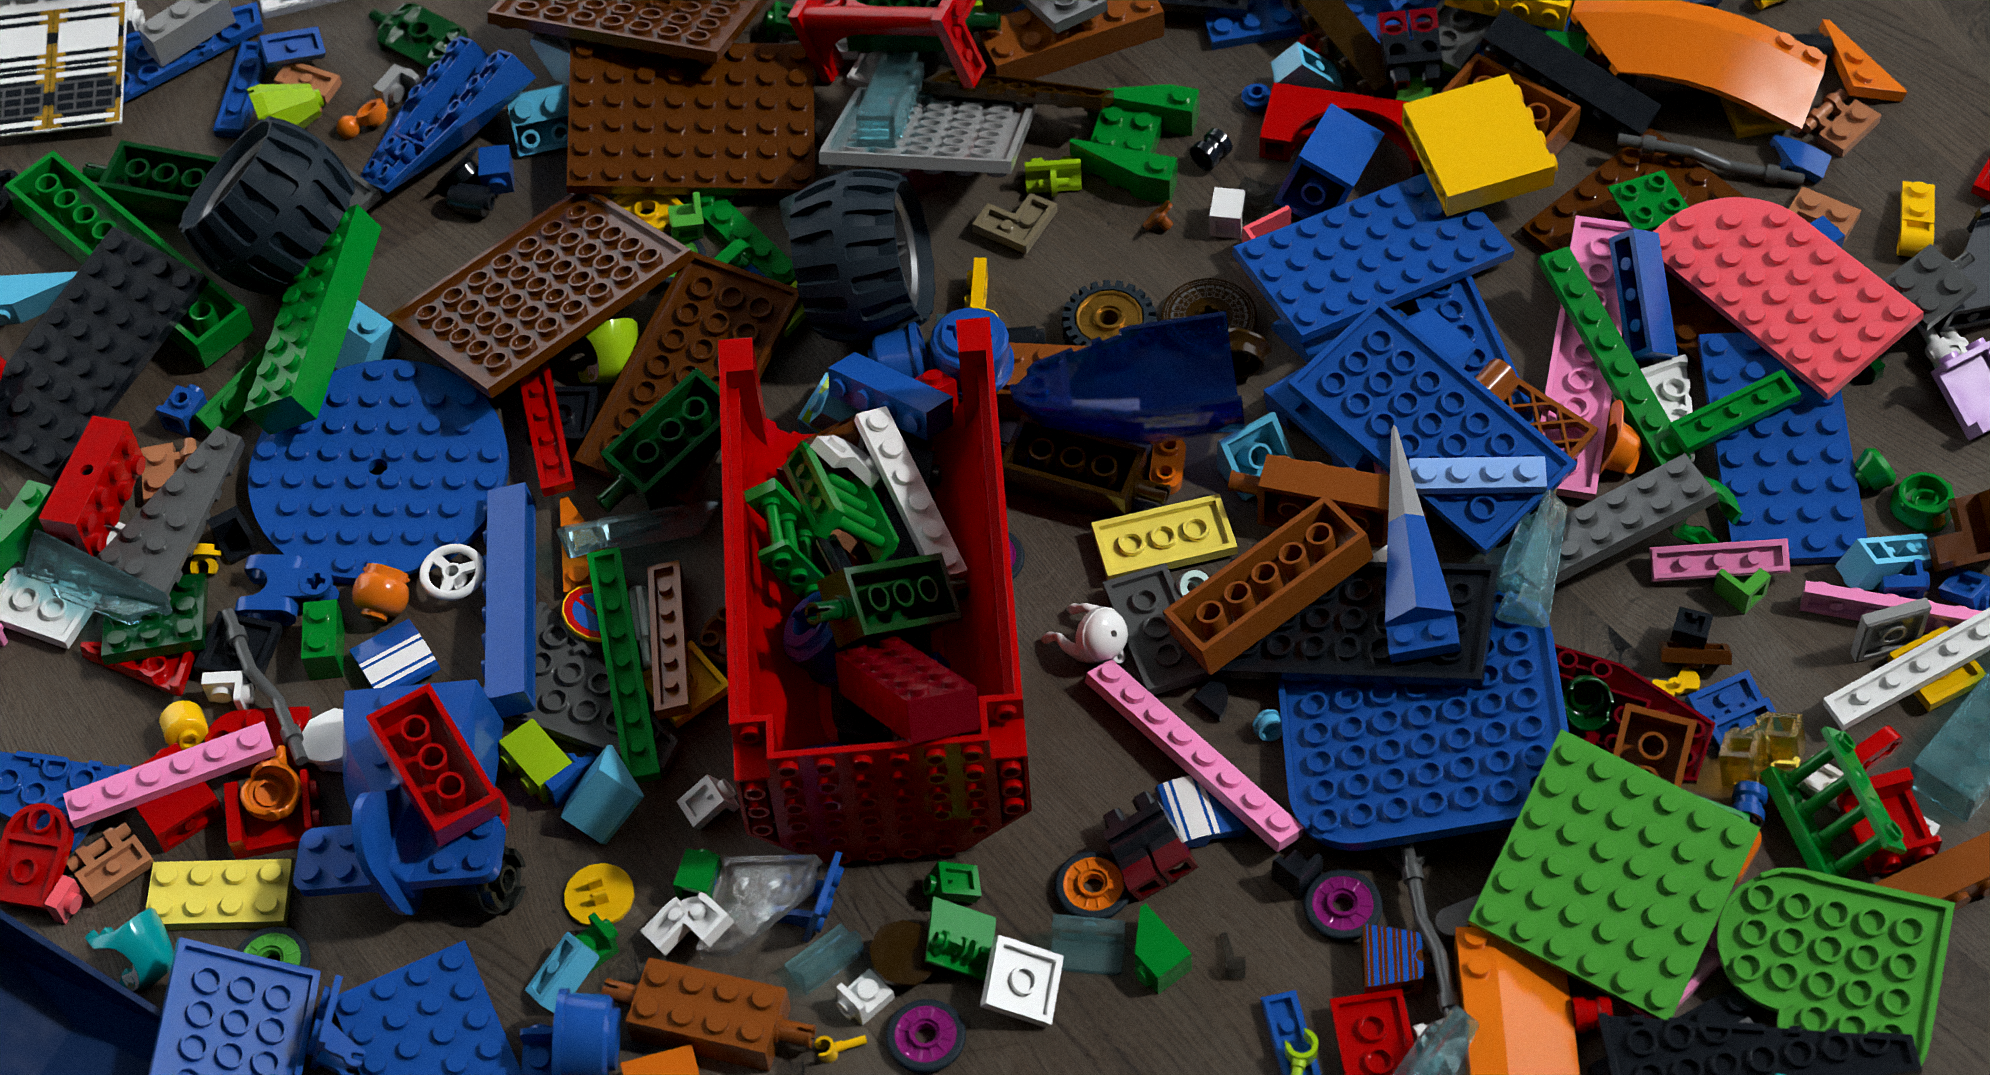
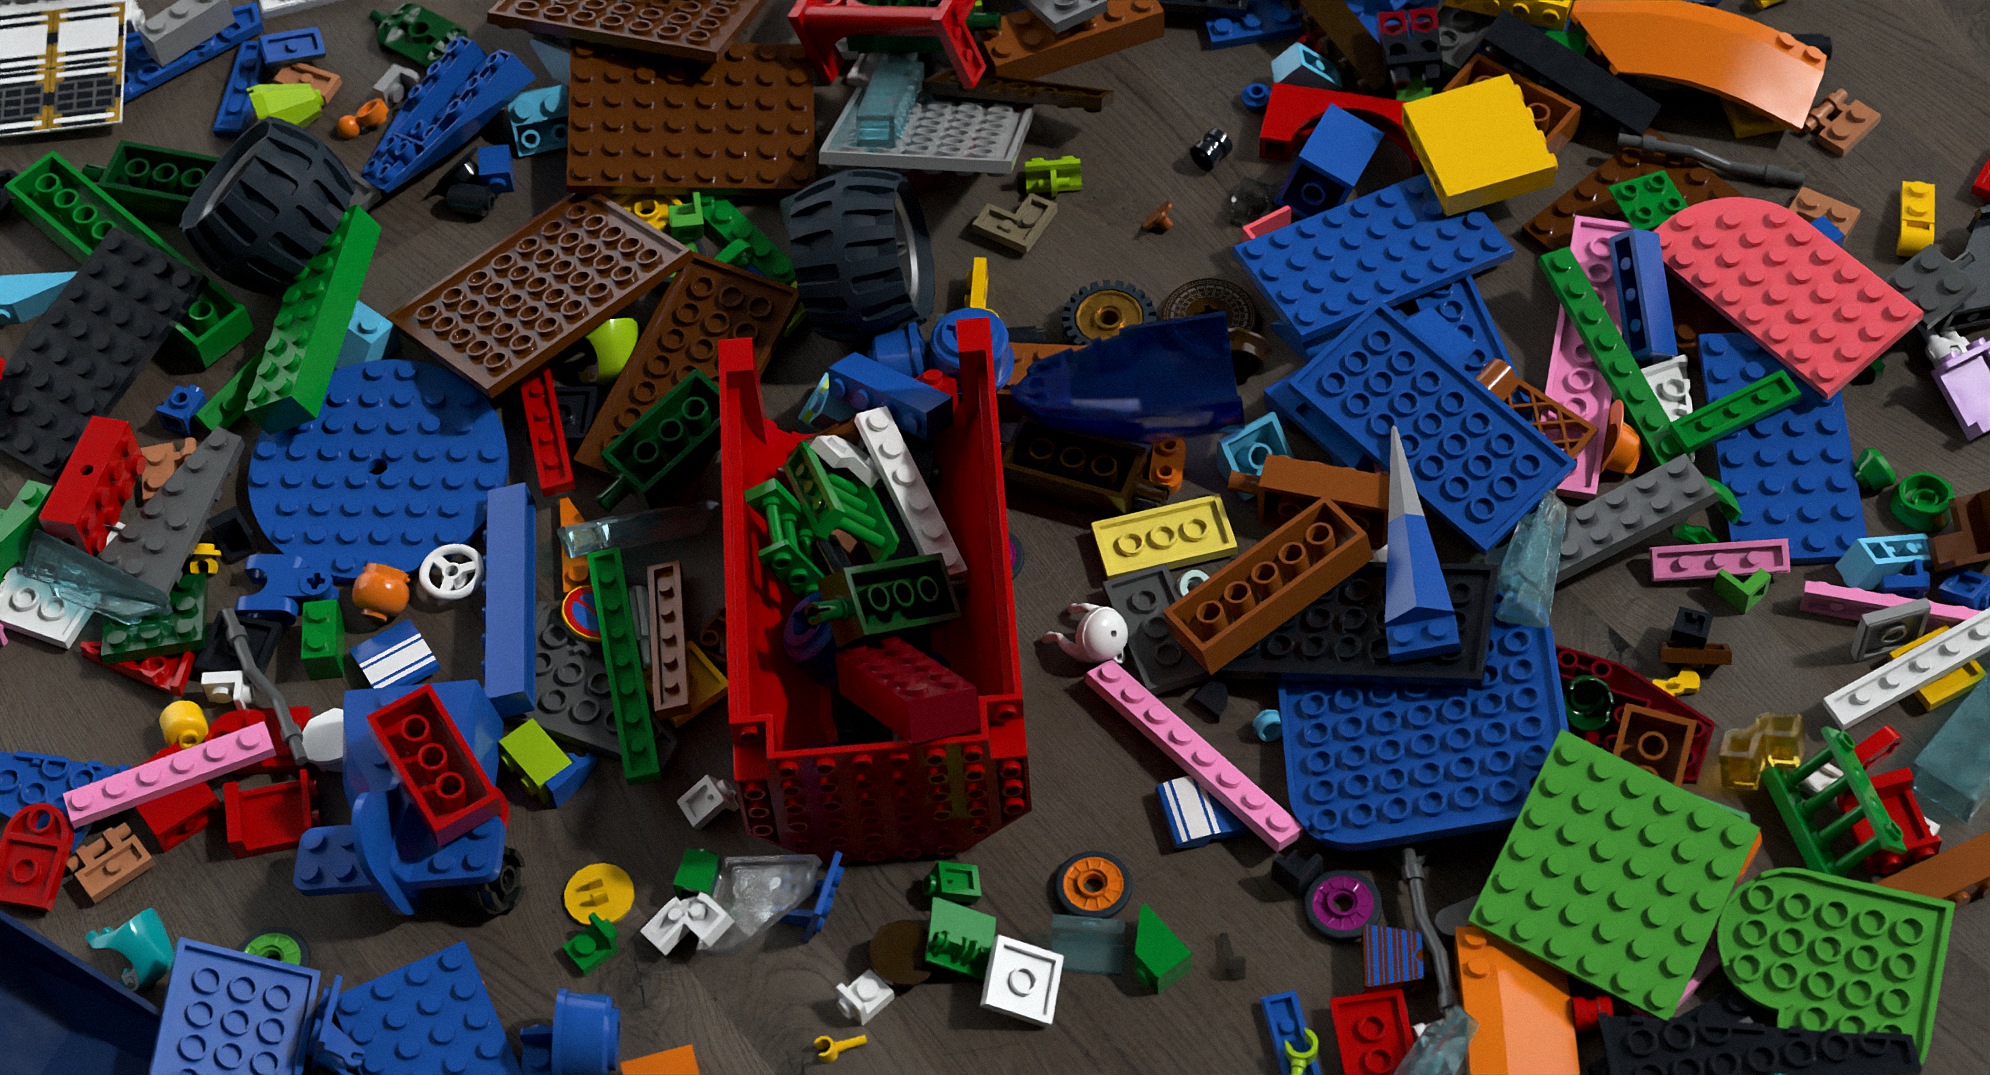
coral plate [44,875,84,925] -> none
light yellow plate [146,859,295,930] -> none
orange hair [240,745,301,821] -> none
medium azure slope [525,931,599,1013] -> none
medium azure slope [561,745,645,844] -> none
dark orange brick [601,957,816,1072] -> none
green bracket [762,0,797,42] -> none
clear light blue panel [784,923,864,995] -> none
wheel [886,999,966,1073] -> none
green wedge [1069,84,1200,204] -> none
hips [1102,791,1199,902] -> none
white panel [1209,187,1245,239] -> none
light blue plate [1408,456,1547,494] -> none
blue slope [1684,670,1784,755] -> none
blue wheel [1730,781,1769,828] -> none
blue slope [1769,135,1832,184] -> none
orange wing [1818,19,1907,102] -> none

